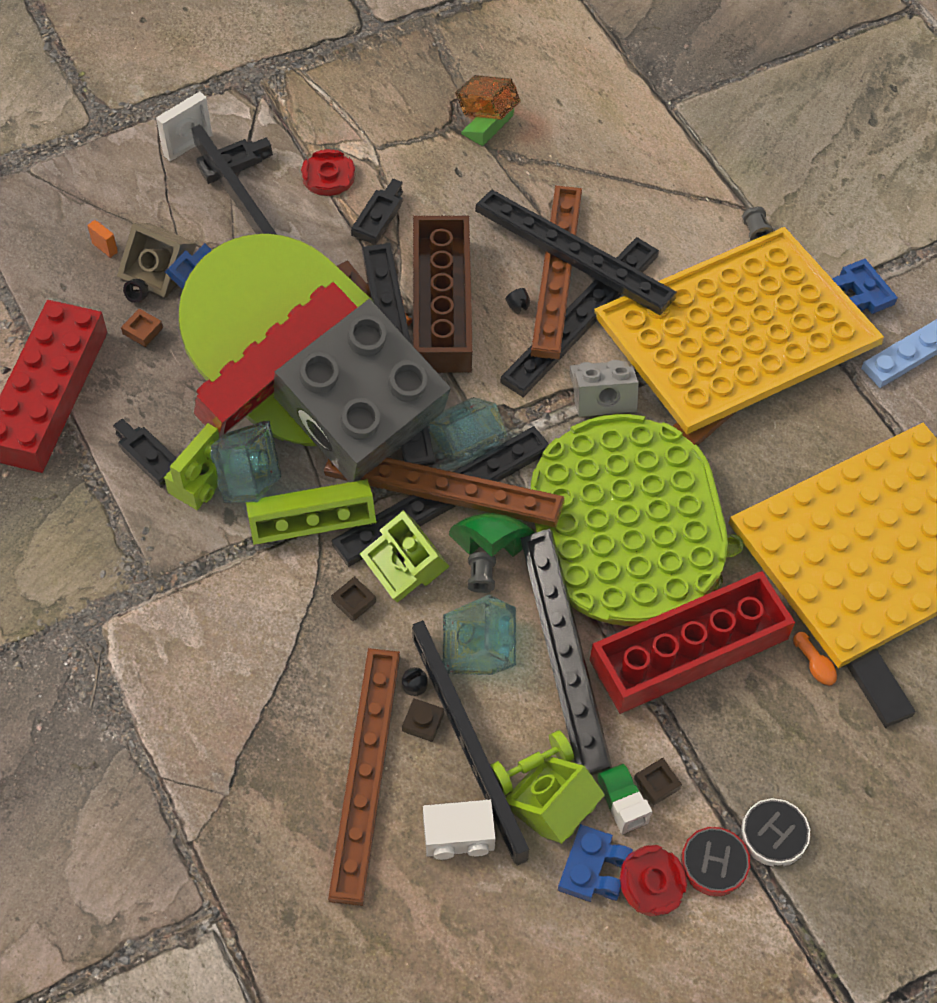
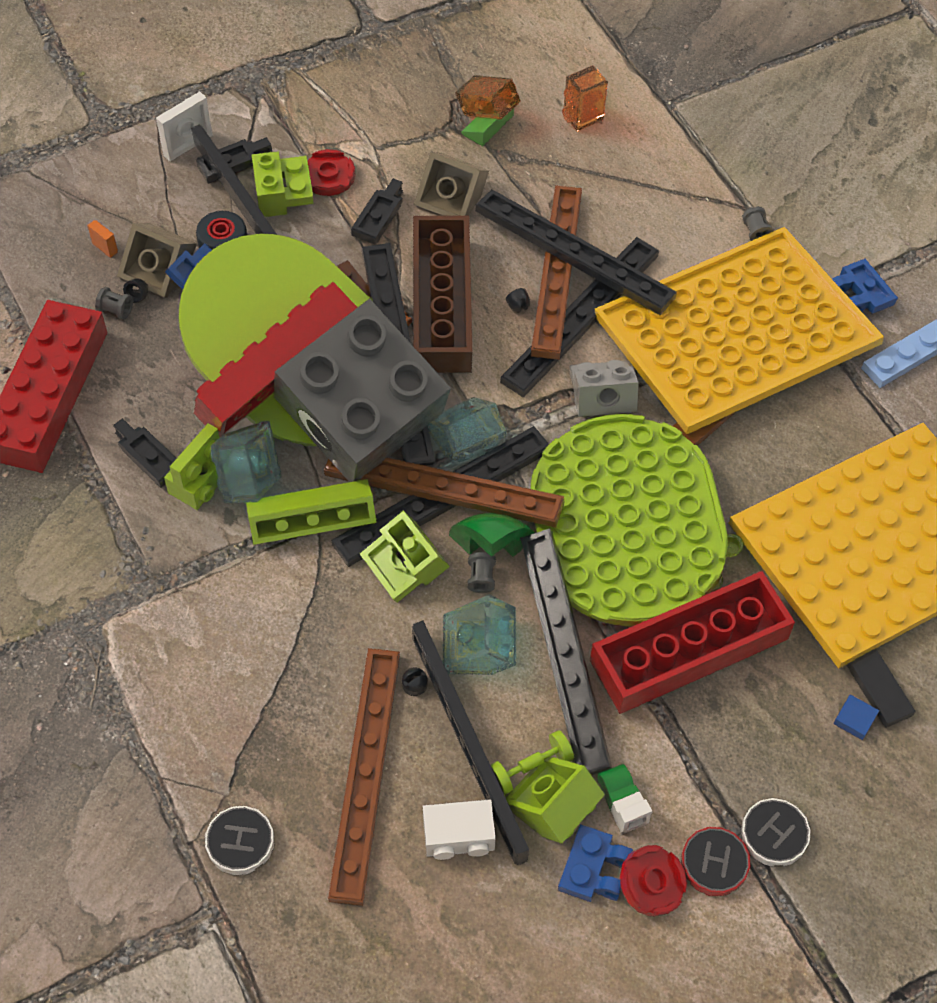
dark orange plate [121,308,163,347] -> none
dark brown plate [331,576,376,621] -> none
dark brown plate [402,698,444,742] -> none
dark brown plate [634,758,682,806] -> none
orange piece [793,632,837,686] -> none
none -> dark grey bush [95,287,133,320]
none -> black wheel [196,211,247,250]
none -> black tile [205,806,274,875]
none -> lime brick [251,151,314,217]
none -> dark tan slope [414,152,489,216]
none -> clear orange brick [562,65,608,131]
none -> blue tile [833,694,879,740]

